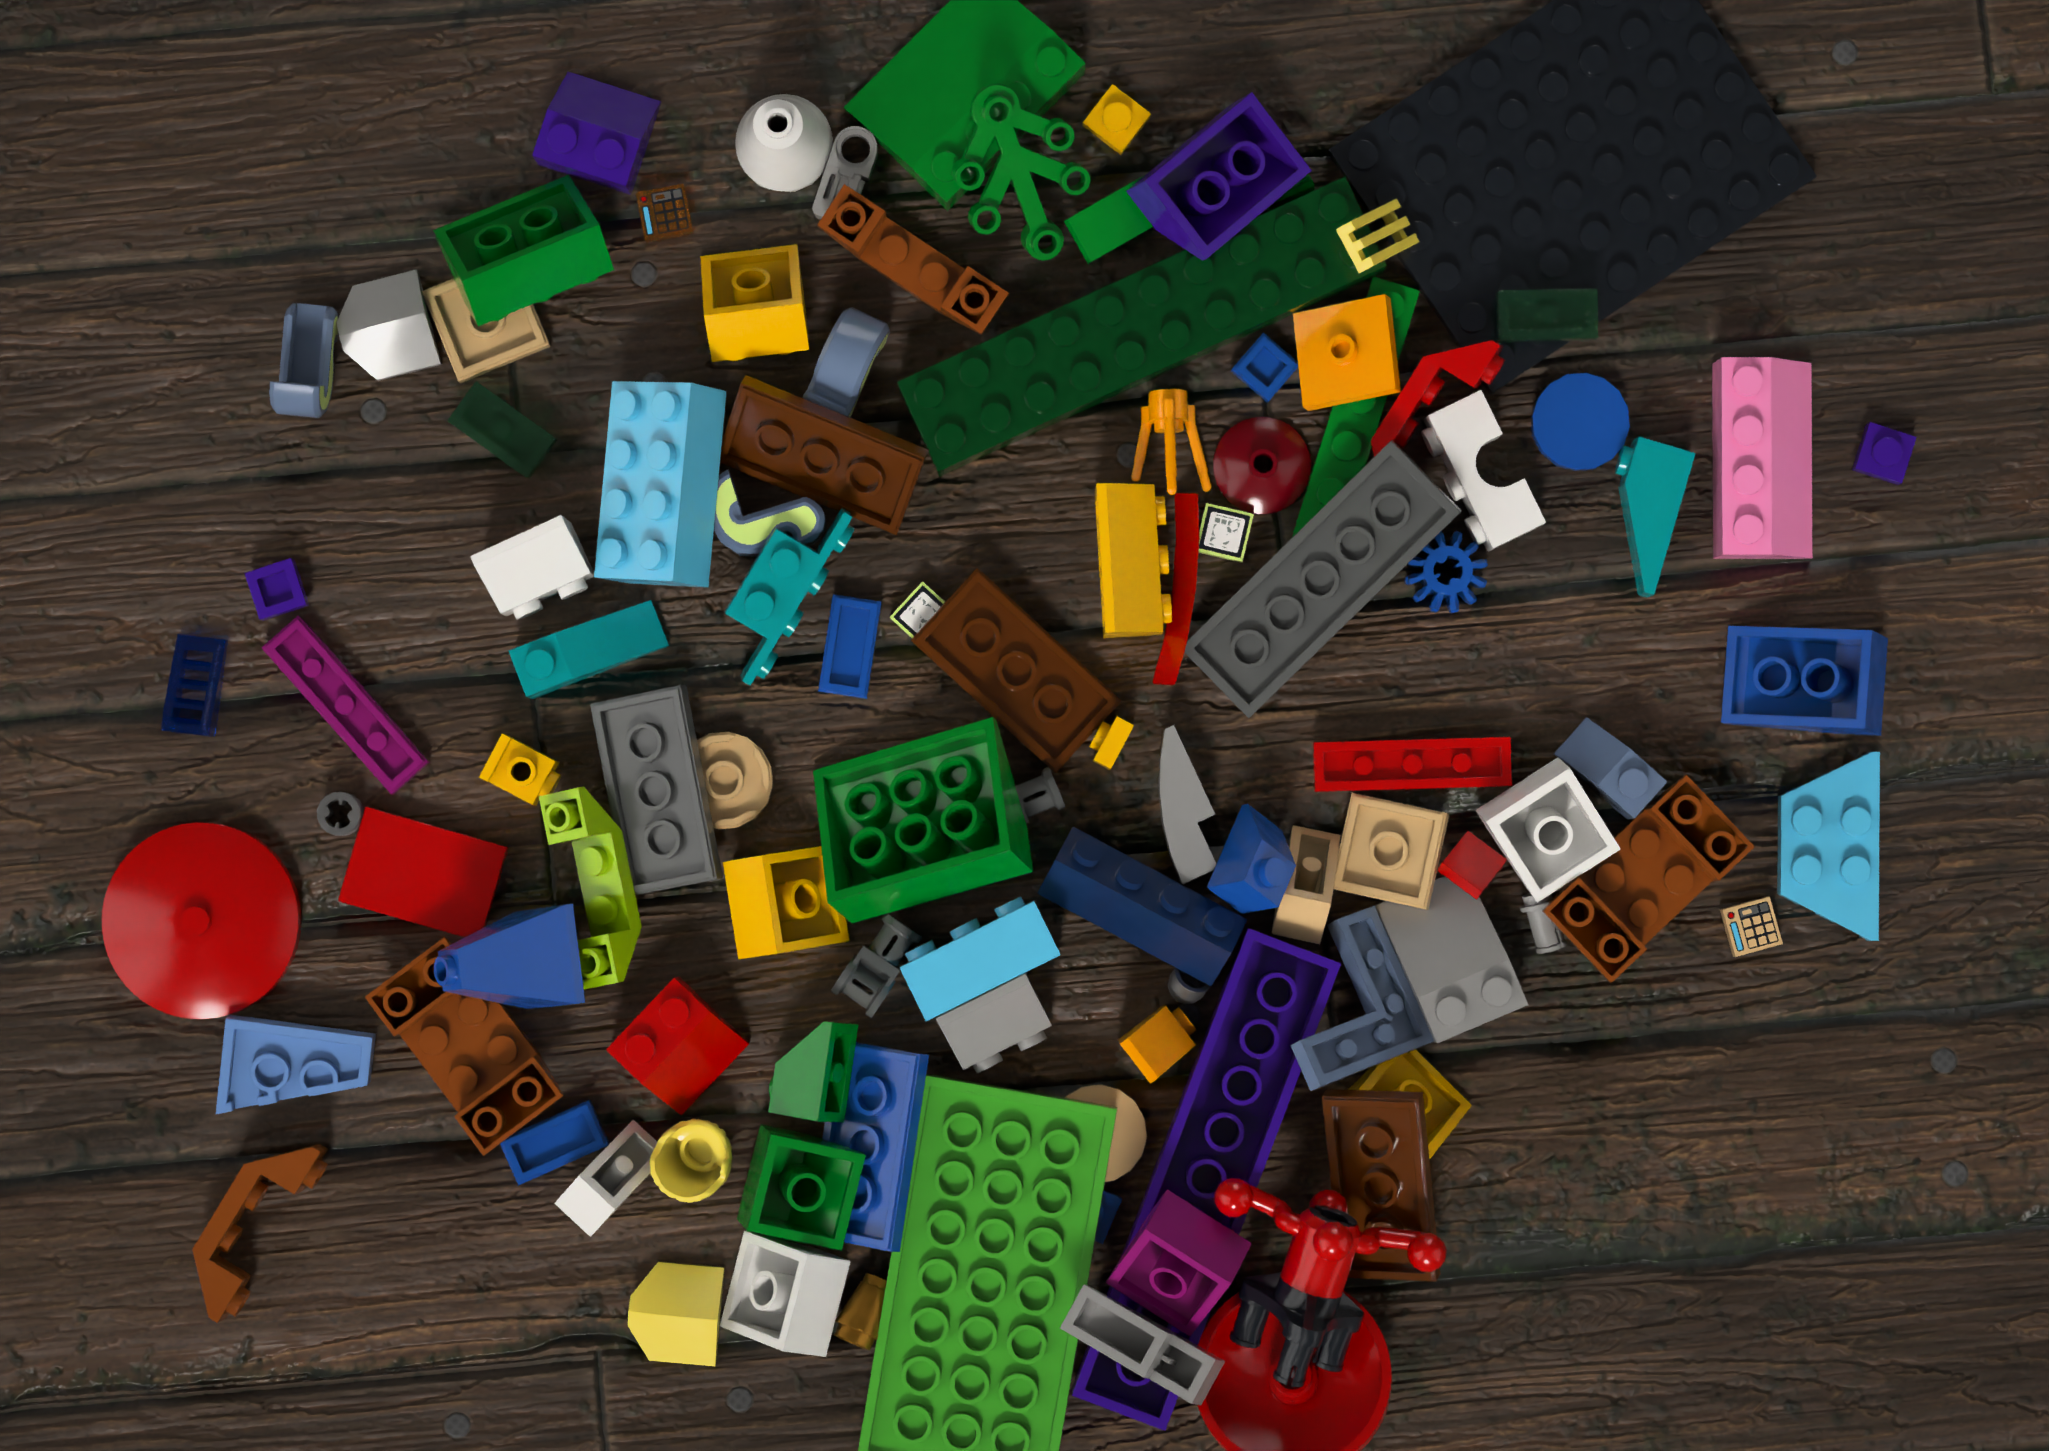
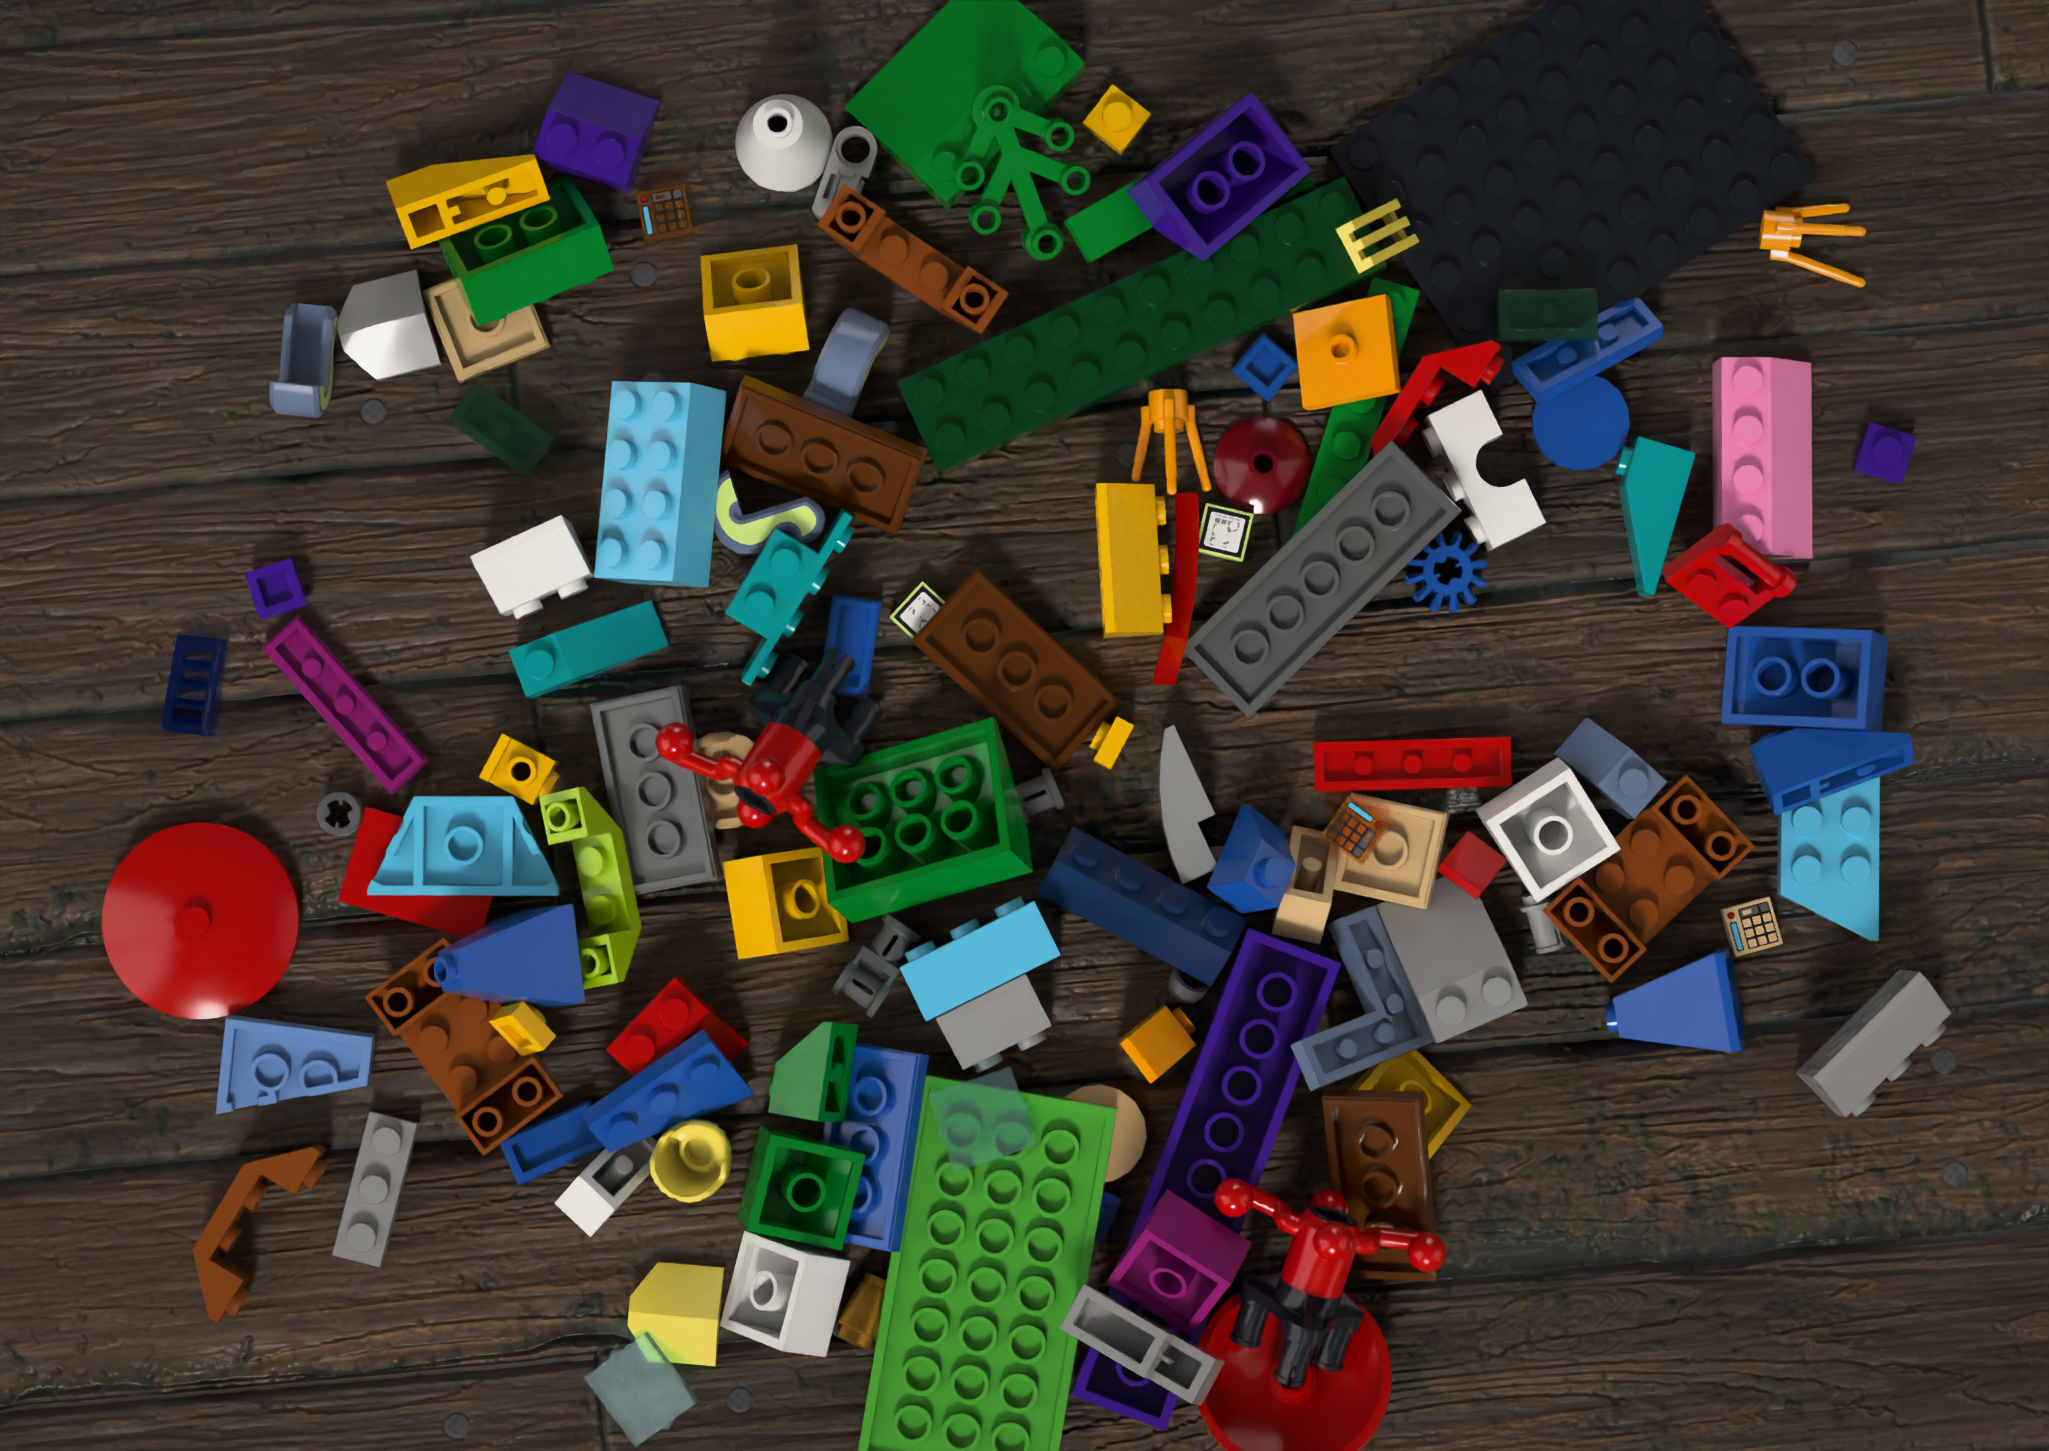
none -> light grey plate [332,1110,420,1267]
none -> medium azure wing [367,796,560,896]
none -> yellow slope [386,154,550,249]
none -> yellow plate [489,1001,556,1056]
none -> blue wing [580,1029,755,1153]
none -> clear light blue piece [584,1331,699,1447]
none -> wheel [655,648,883,864]
none -> clear light blue piece [928,1066,1037,1172]
none -> clear orange tile [1321,796,1391,865]
none -> blue plate [1512,296,1663,406]
none -> blue slope [1605,946,1747,1052]
none -> red plate [1663,523,1797,629]
none -> blue slope [1750,728,1914,816]
none -> light orange plant [1759,203,1866,288]
none -> light grey slope [1795,969,1951,1117]

